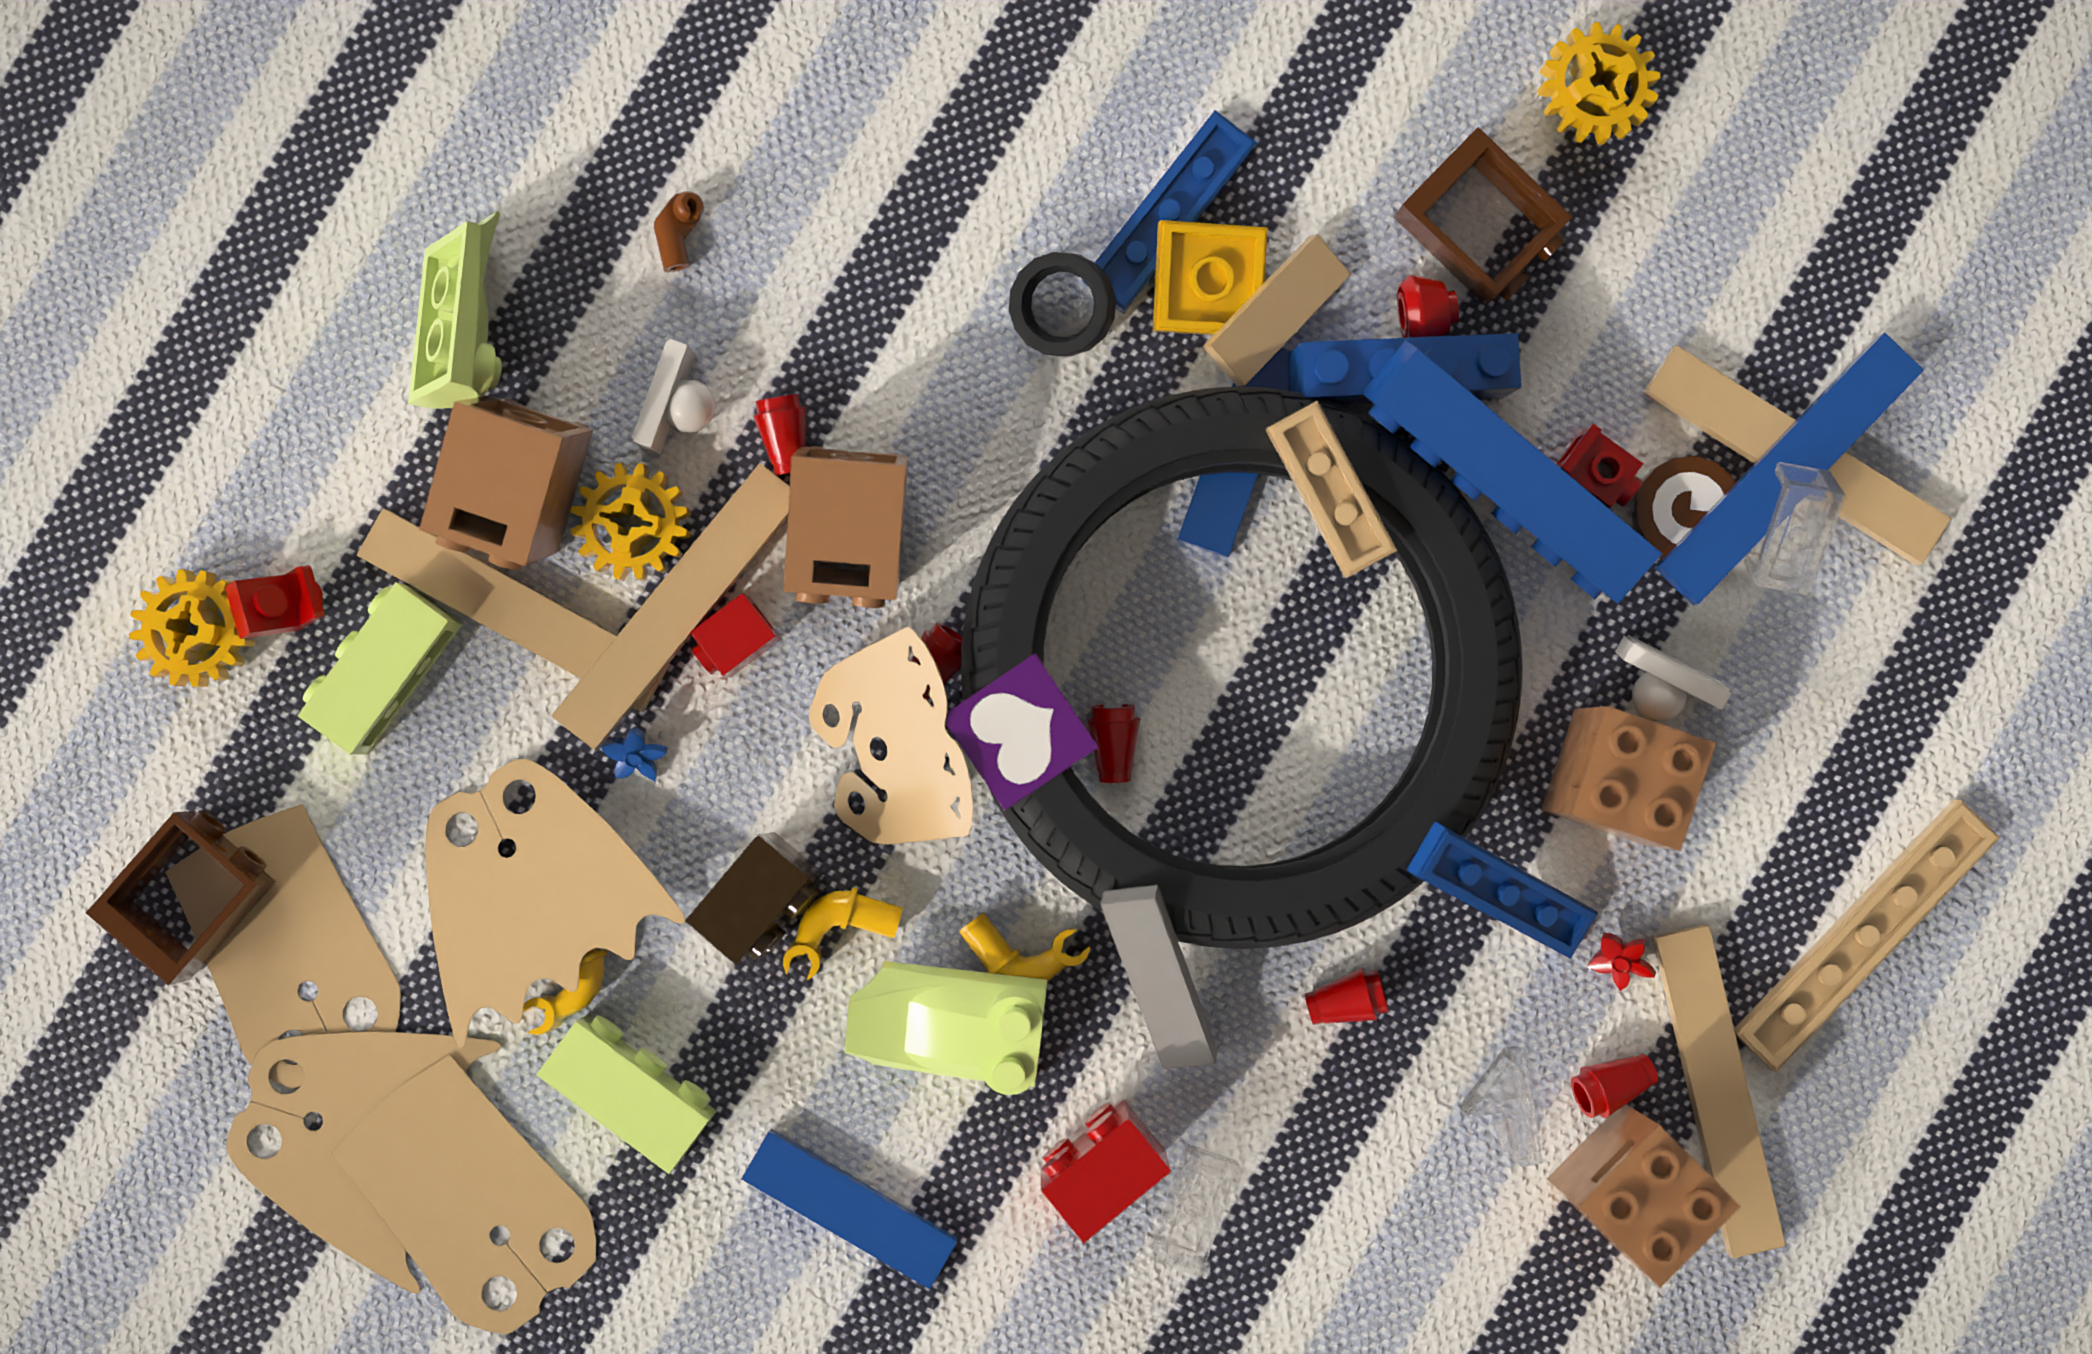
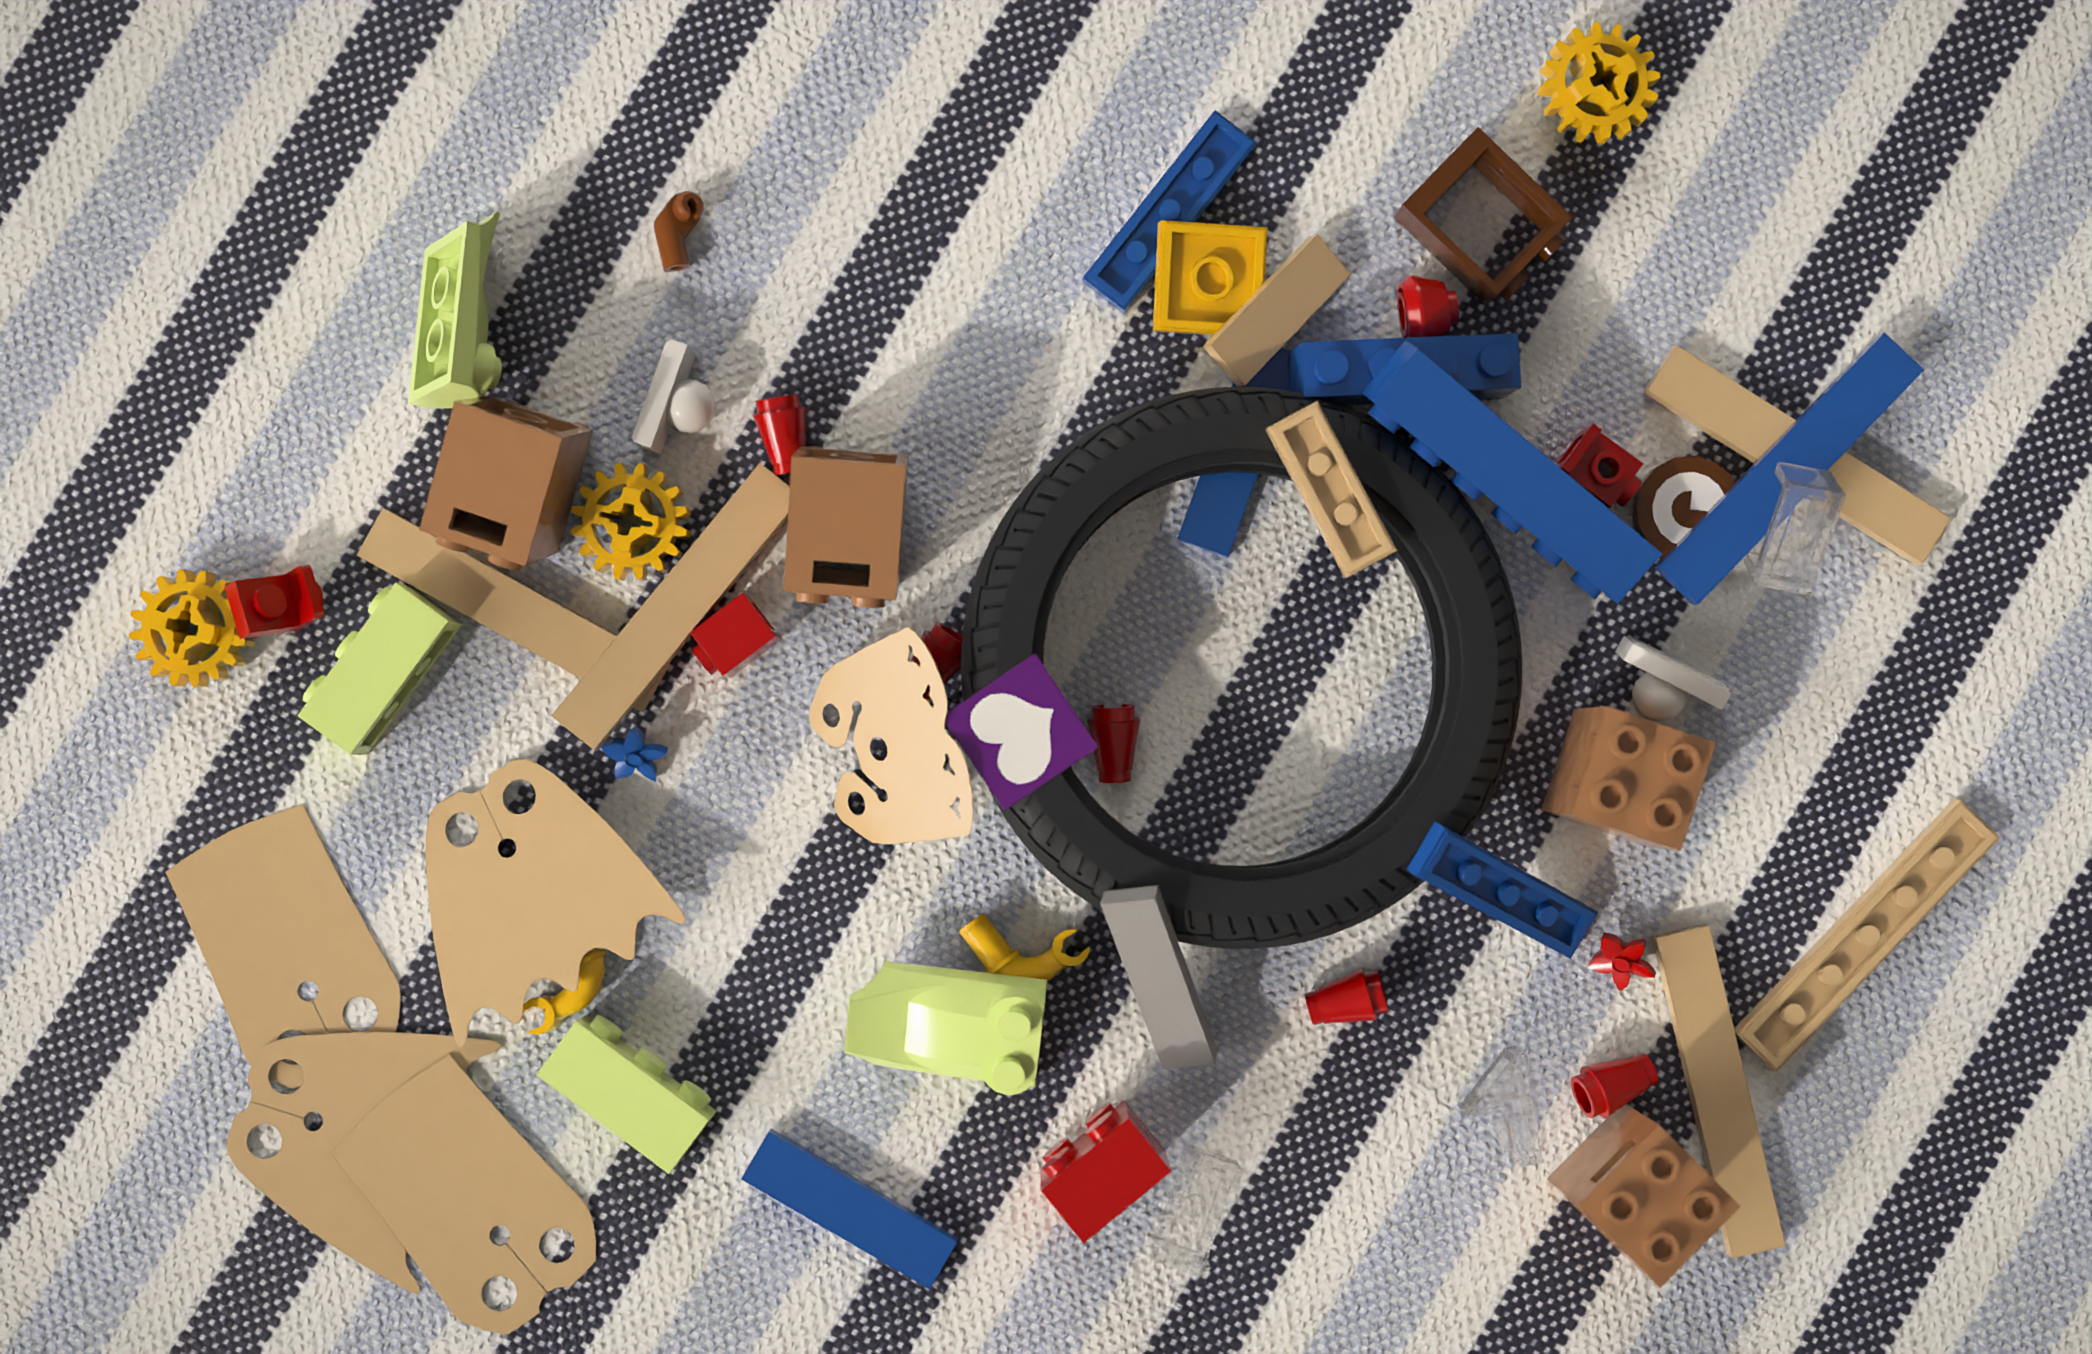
reddish brown window [86,810,276,986] -> none
dark brown brick [685,832,823,965] -> none
yellow piece [783,887,903,980] -> none
black tyre [1009,252,1116,357] -> none

